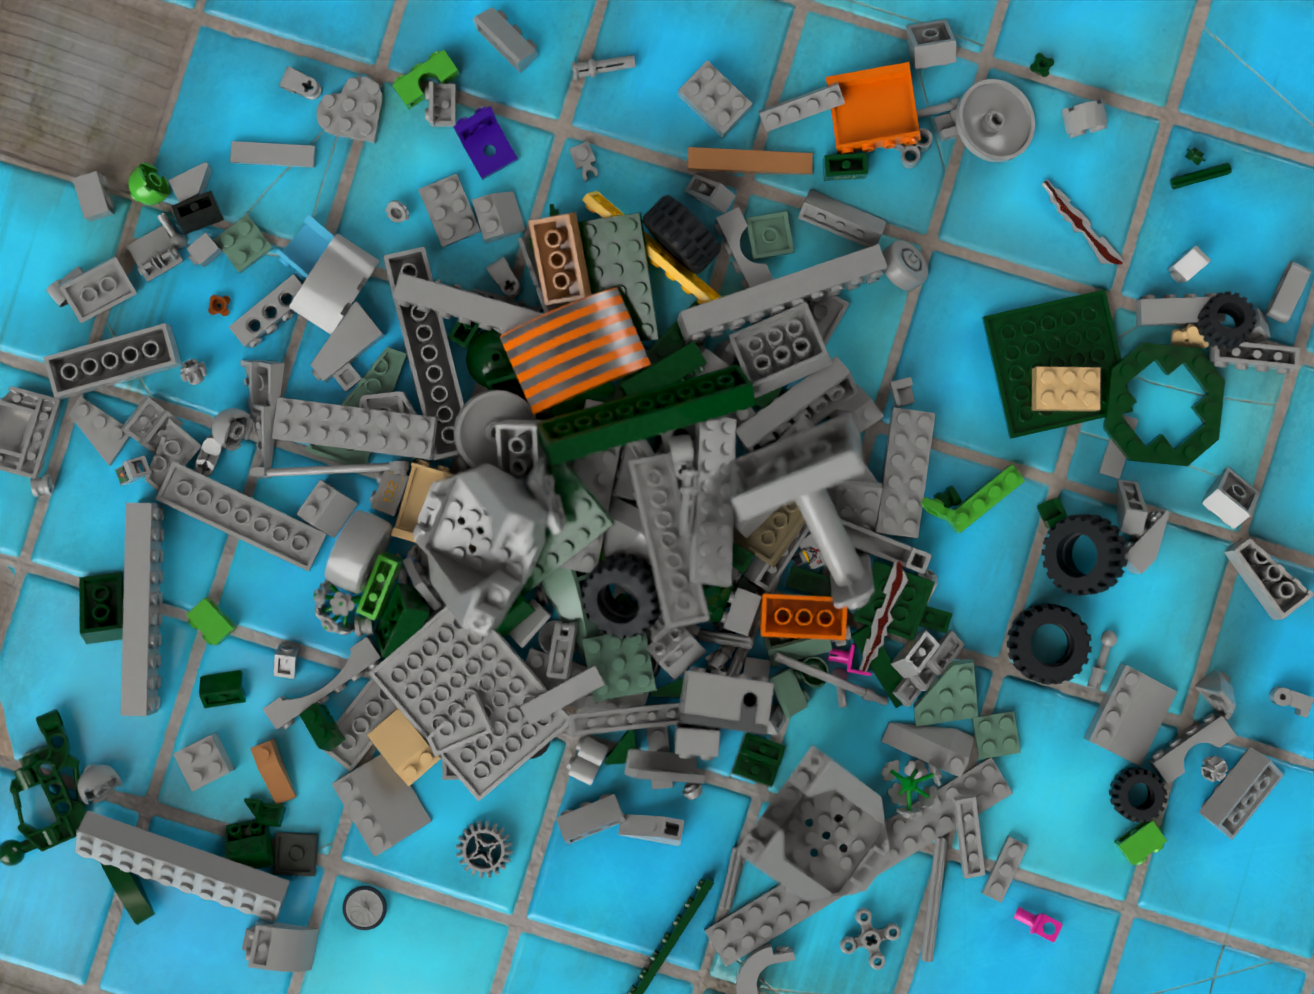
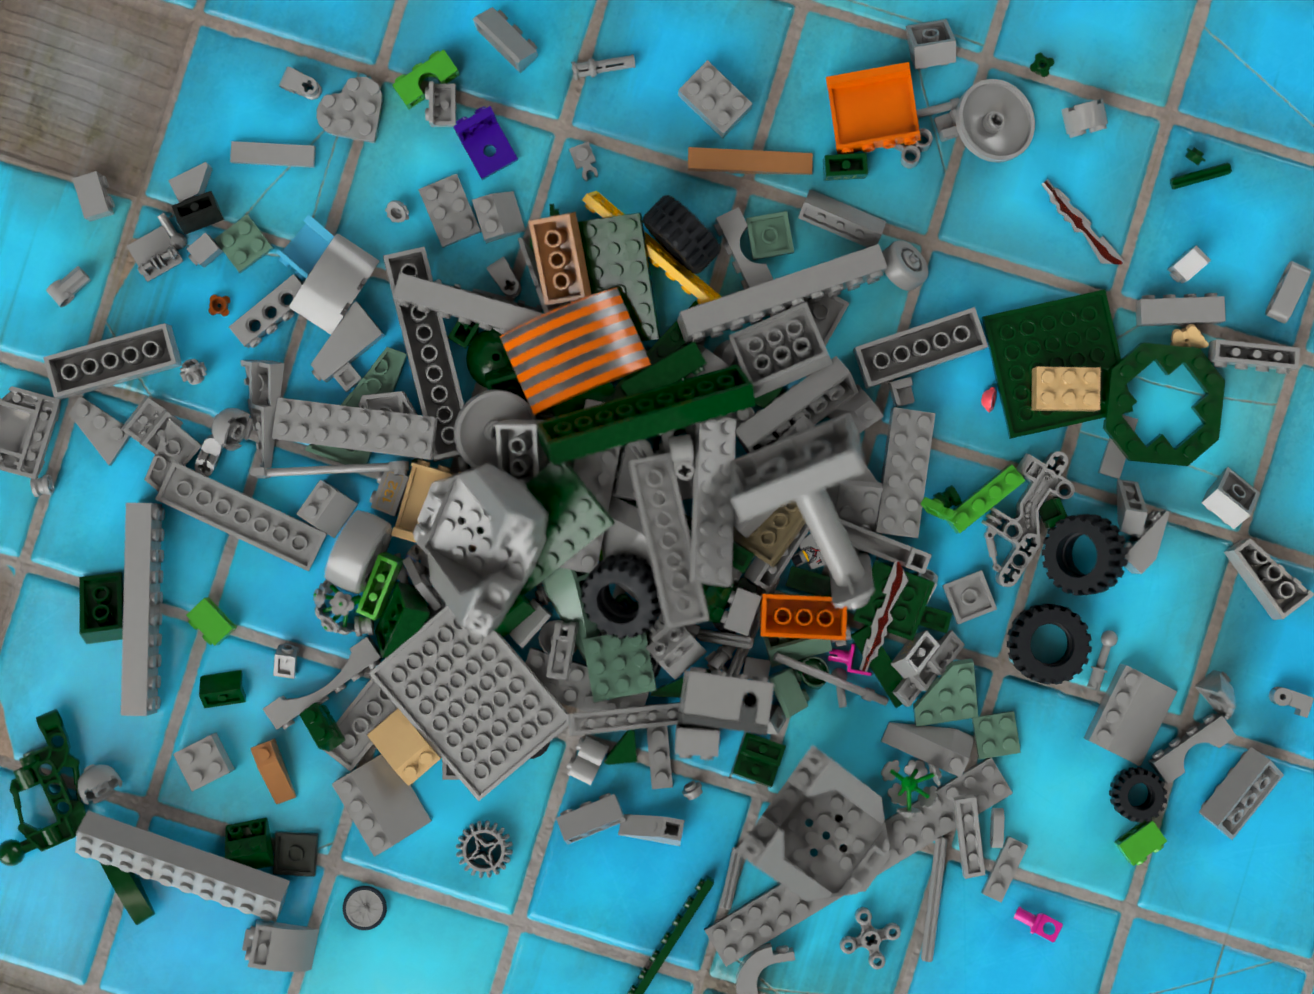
light grey plate [59,256,137,323] -> none
light grey leg [115,455,151,486] -> none
bright green cylinder [128,162,171,206] -> none
dark green slope [244,798,286,827] -> none
light grey wing [426,693,494,757] -> none
light grey tile [520,665,605,725] -> none
light grey wing [528,456,566,535] -> none
light grey panel [624,749,705,784] -> none
light grey pin [678,470,701,537] -> none
light grey slope [684,174,735,214] -> none
light grey plate [759,82,845,132] -> none
black tyre [1197,291,1257,350] -> none
light grey gear [1201,755,1228,782] -> none
light grey panel [1246,308,1270,343] -> none
none -> light grey brick [853,307,988,389]
none -> light grey plate [942,570,997,624]
none -> coral animal [981,387,997,412]
none -> light grey beam [981,451,1075,587]
none -> light grey beam [990,808,1004,848]

